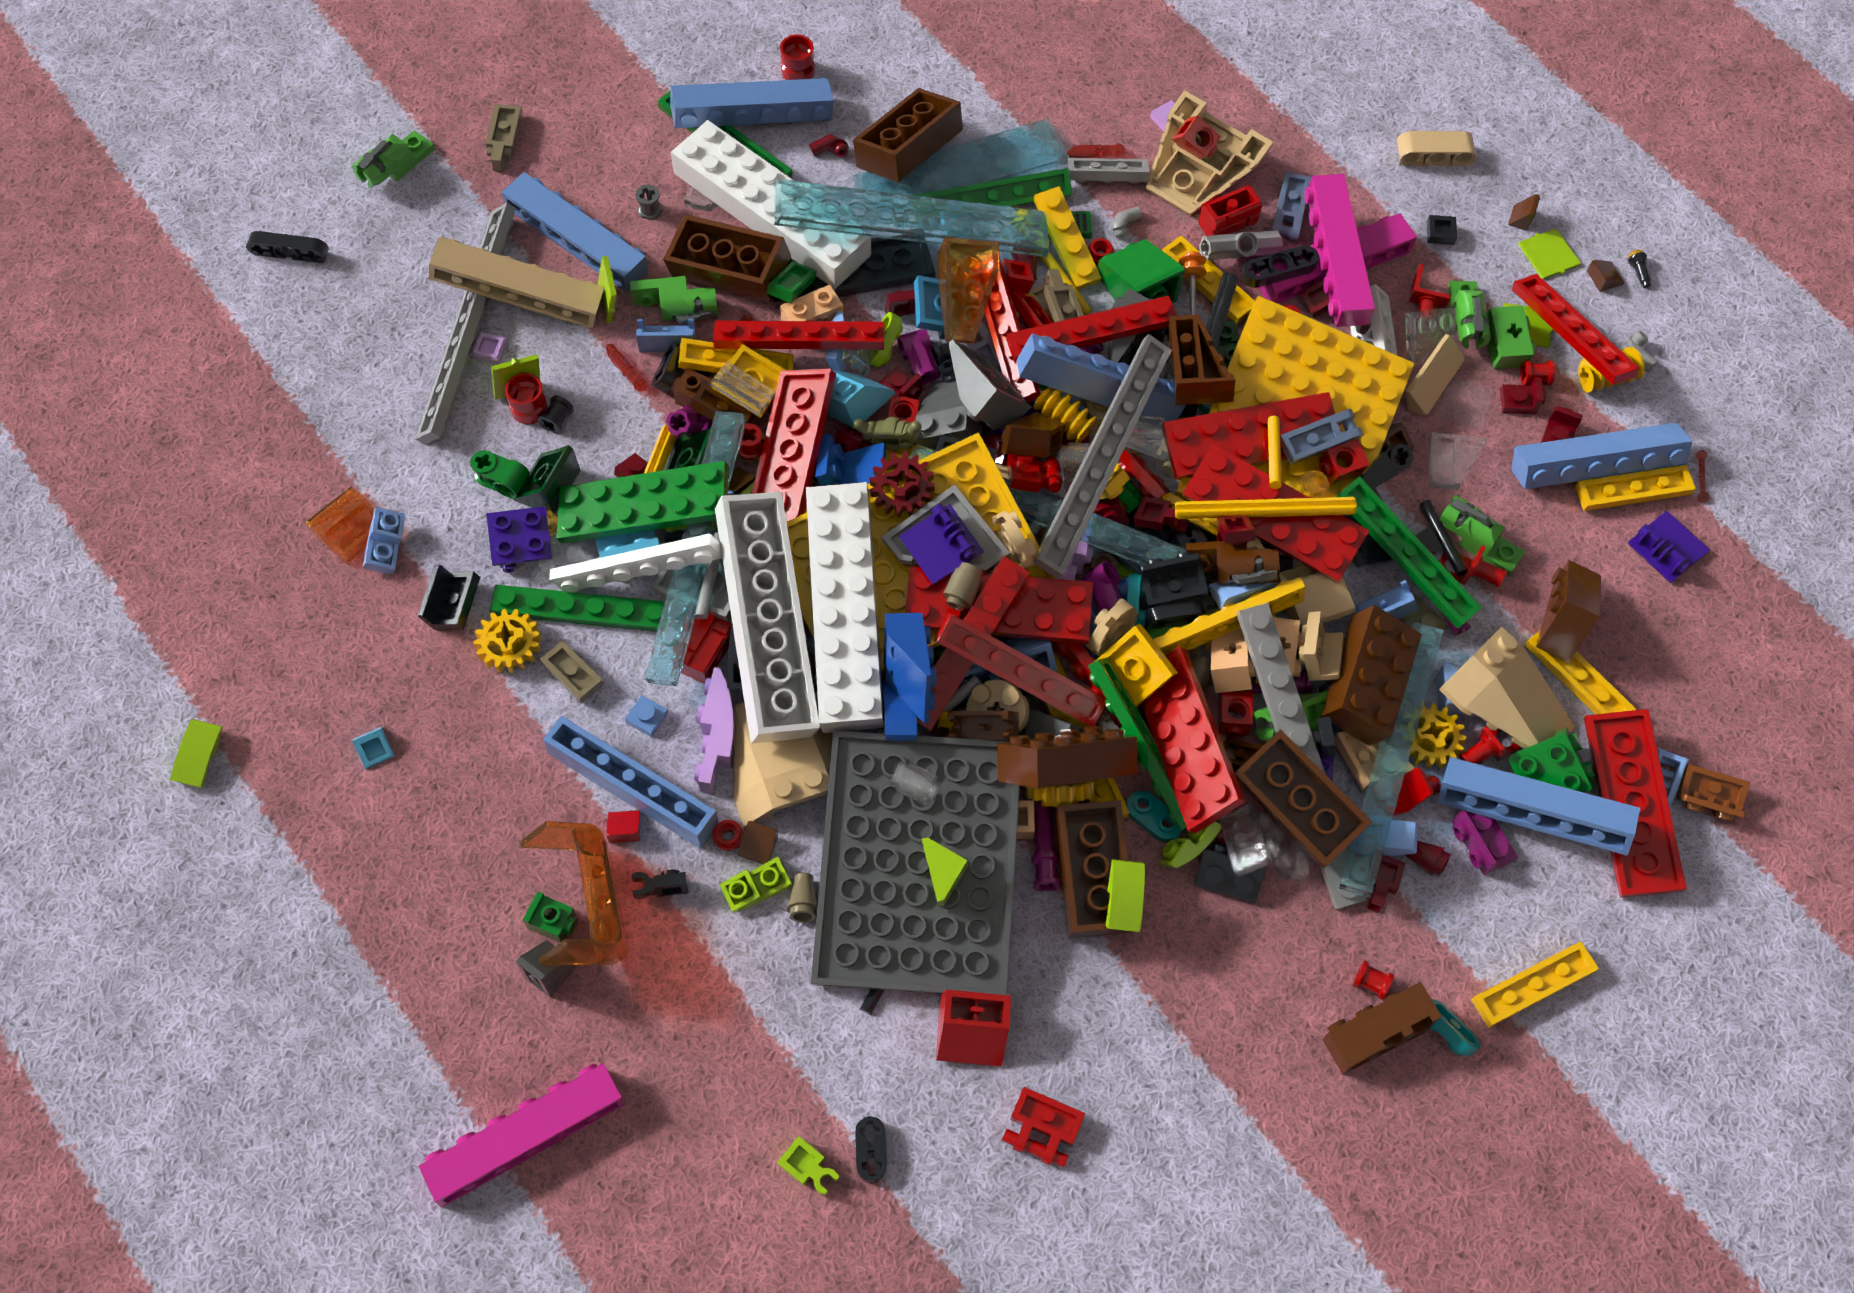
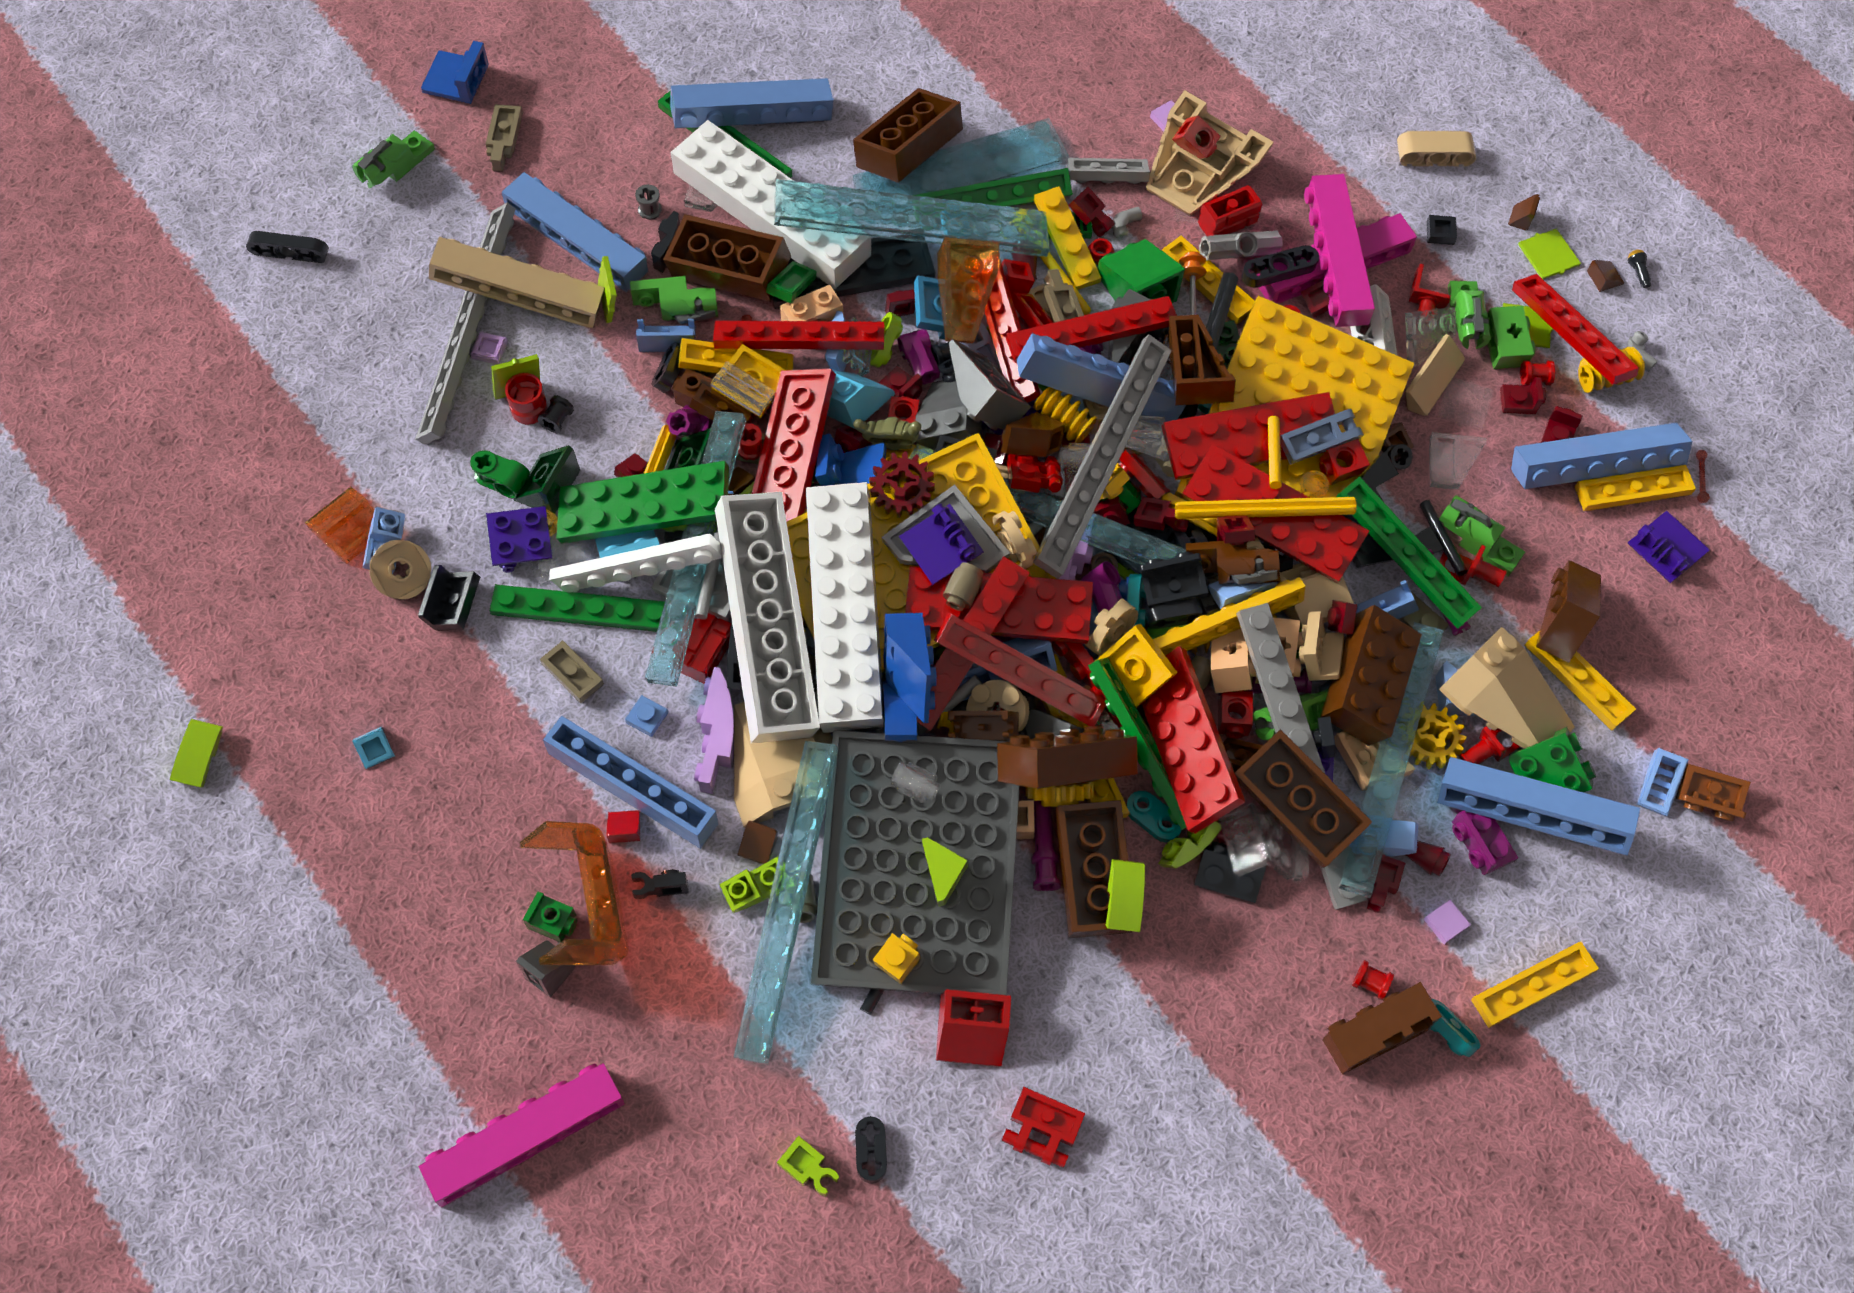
yellow gear [473,609,542,673] -> none
clear red piece [606,344,647,392] -> none
red plate [712,820,744,851] -> none
red wheel [780,34,815,80] -> none
dark red arm [809,134,849,158] -> none
clear red piece [1066,143,1125,158] -> none
sand blue plate [1272,171,1311,242] -> none
red bracket [1371,767,1441,818] -> none
red plate [1584,709,1687,898] -> none
none -> tan plate [369,540,431,599]
none -> blue bracket [421,40,489,104]
none -> black slope [651,211,680,273]
none -> clear light blue plate [733,741,838,1065]
none -> yellow brick [873,933,921,984]
none -> dark red plate [1068,186,1115,238]
none -> dark red plate [1327,600,1357,634]
none -> lavender tile [1424,900,1471,945]

